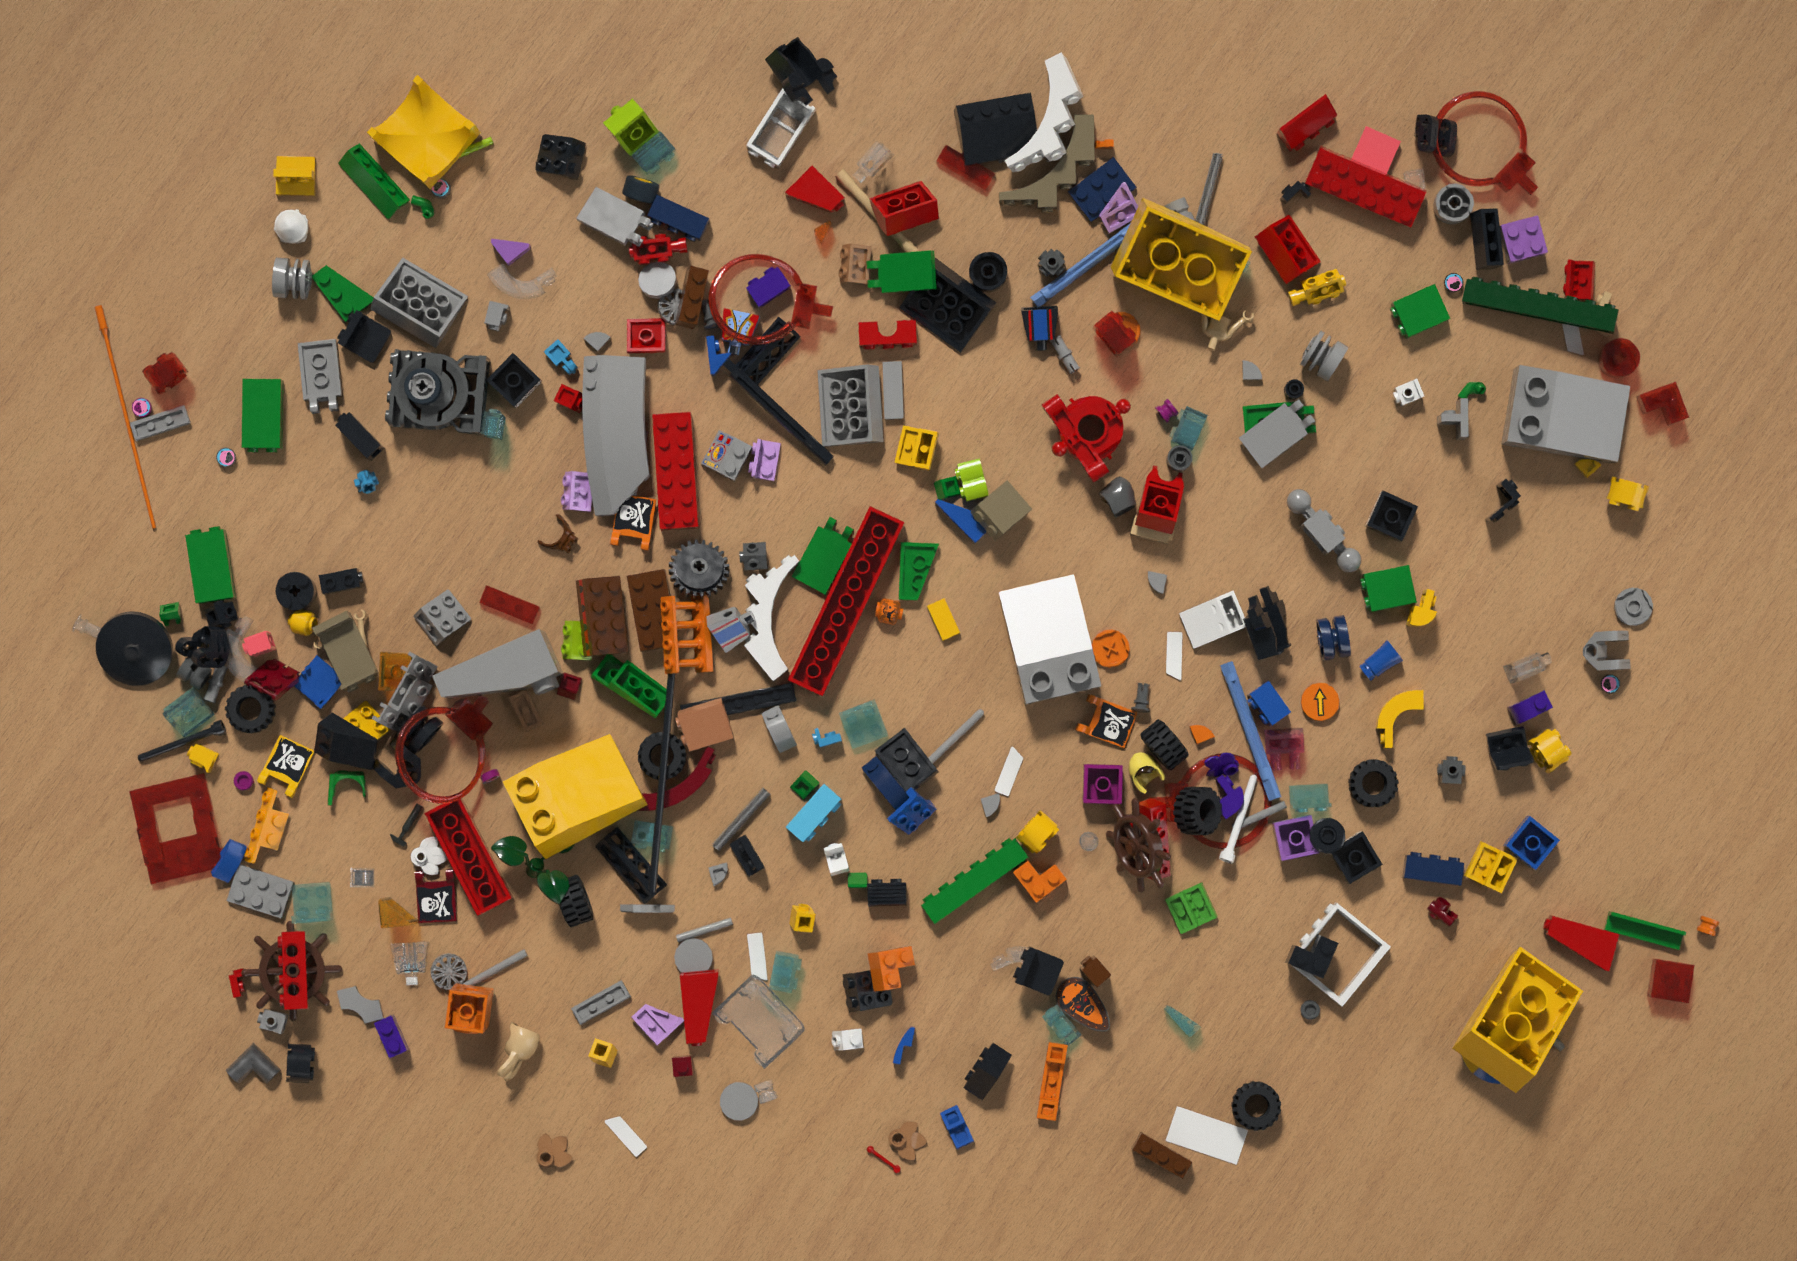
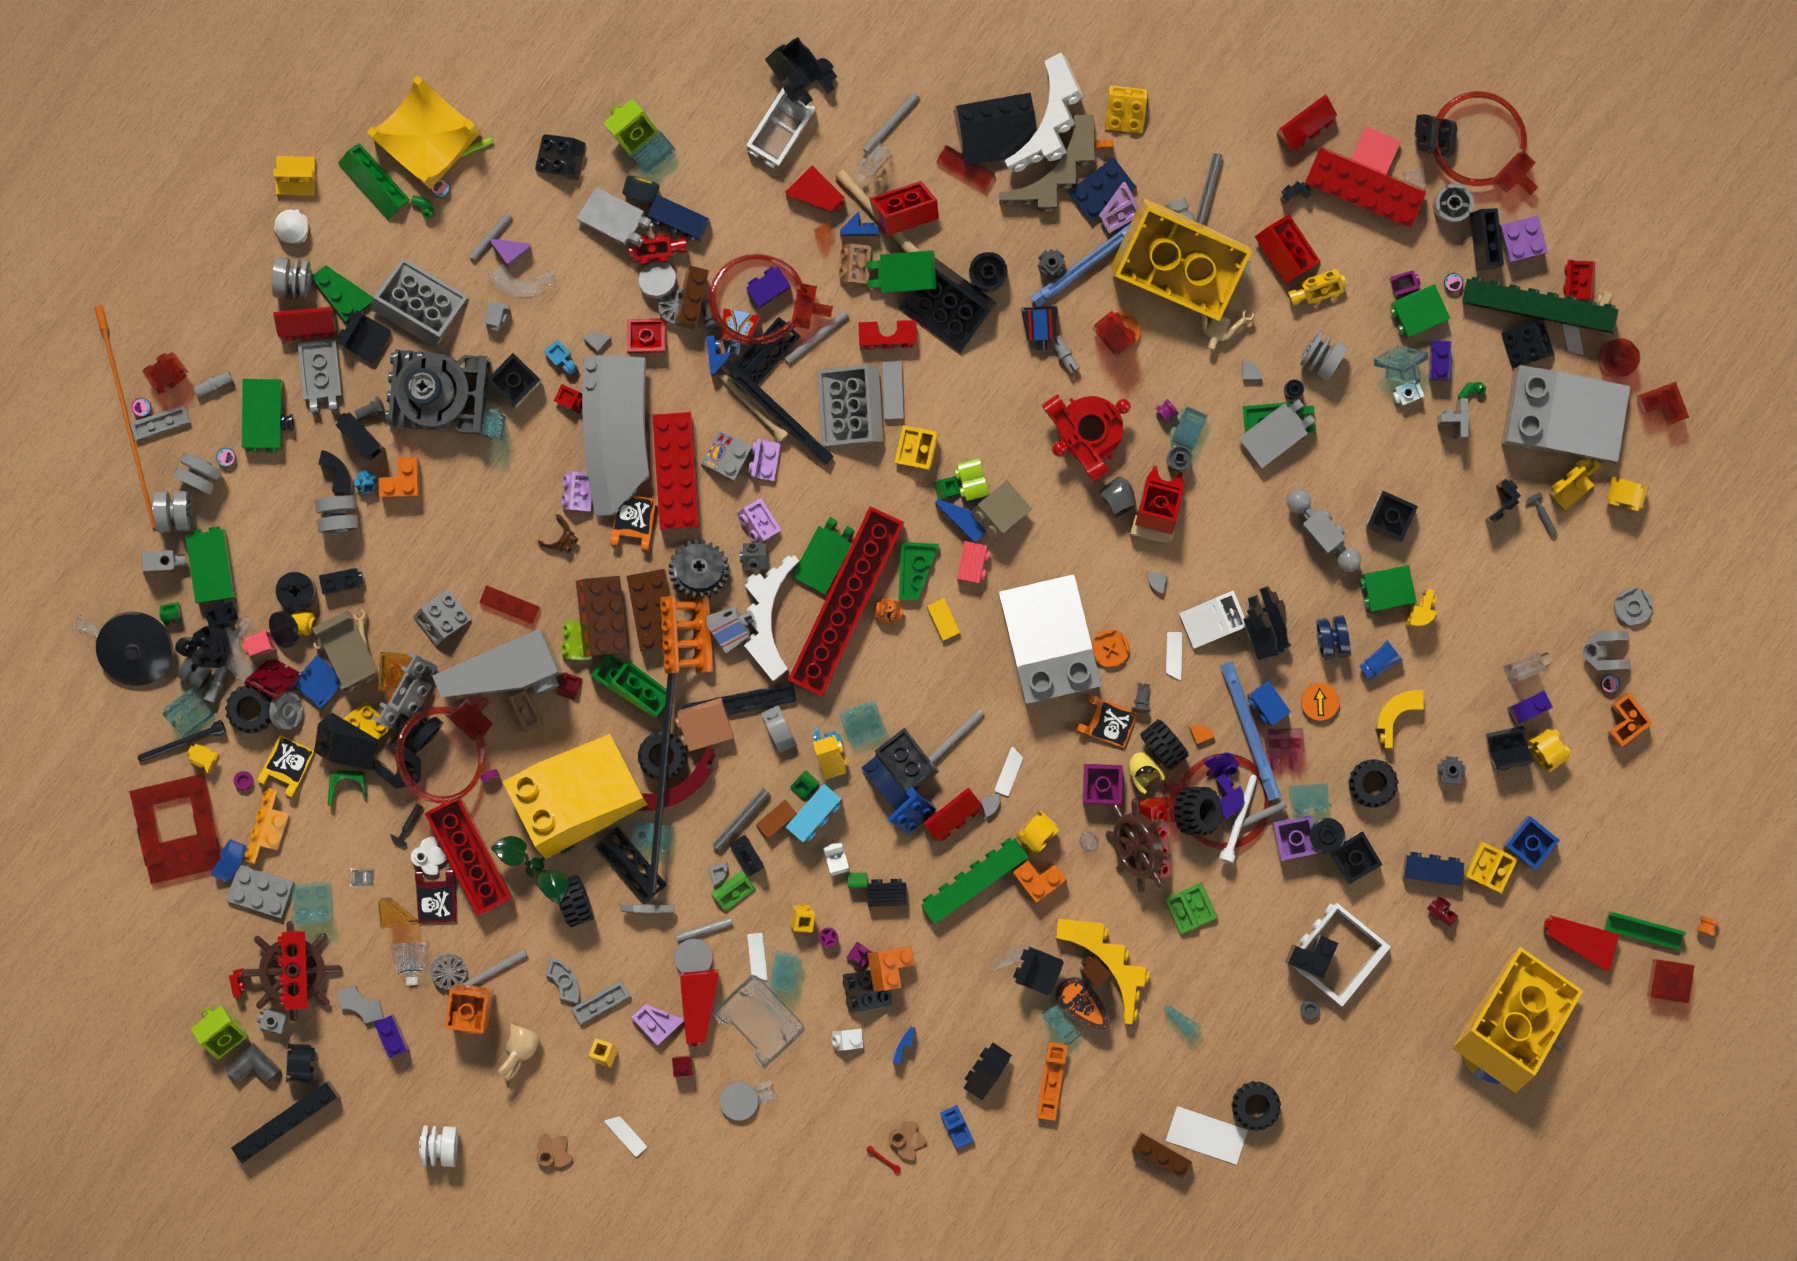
none -> light grey torso [142,550,185,573]
none -> light grey wheel [152,490,193,532]
none -> light grey wheel [172,452,222,495]
none -> lime brick [191,1005,249,1060]
none -> light grey pin [194,370,234,398]
none -> black arch [231,1081,340,1164]
none -> black tile [269,610,299,648]
none -> light grey tile [269,692,303,730]
none -> red slope [273,307,338,342]
none -> black bush [282,414,294,431]
none -> light grey wheel [315,495,359,535]
none -> black brick [318,450,354,496]
none -> dark grey pin [355,396,386,422]
none -> orange brick [379,457,420,498]
none -> white wheel [419,1125,458,1167]
none -> light grey bar [469,213,512,261]
none -> light grey tile [546,957,580,1004]
none -> bright green slope [711,870,756,911]
none -> tan piece [719,373,790,443]
none -> lavender bracket [737,498,781,543]
none -> dark orange slope [756,800,797,839]
none -> light grey bar [785,311,848,364]
none -> yellow brick [813,735,848,779]
none -> magenta wheel [819,927,838,947]
none -> blue slope [840,211,878,236]
none -> magenta tile [846,941,873,968]
none -> light grey bar [863,92,919,154]
none -> red slope [923,787,983,842]
none -> coral brick [957,541,990,584]
none -> yellow arch [1056,918,1149,1024]
none -> yellow bracket [1105,85,1147,134]
none -> clear light blue bracket [1374,345,1428,385]
none -> magenta window [1390,270,1421,297]
none -> dark purple brick [1428,340,1452,381]
none -> black bracket [1501,320,1555,368]
none -> dark grey piece [1526,492,1557,536]
none -> yellow bracket [1549,466,1594,511]
none -> orange brick [1607,693,1653,747]

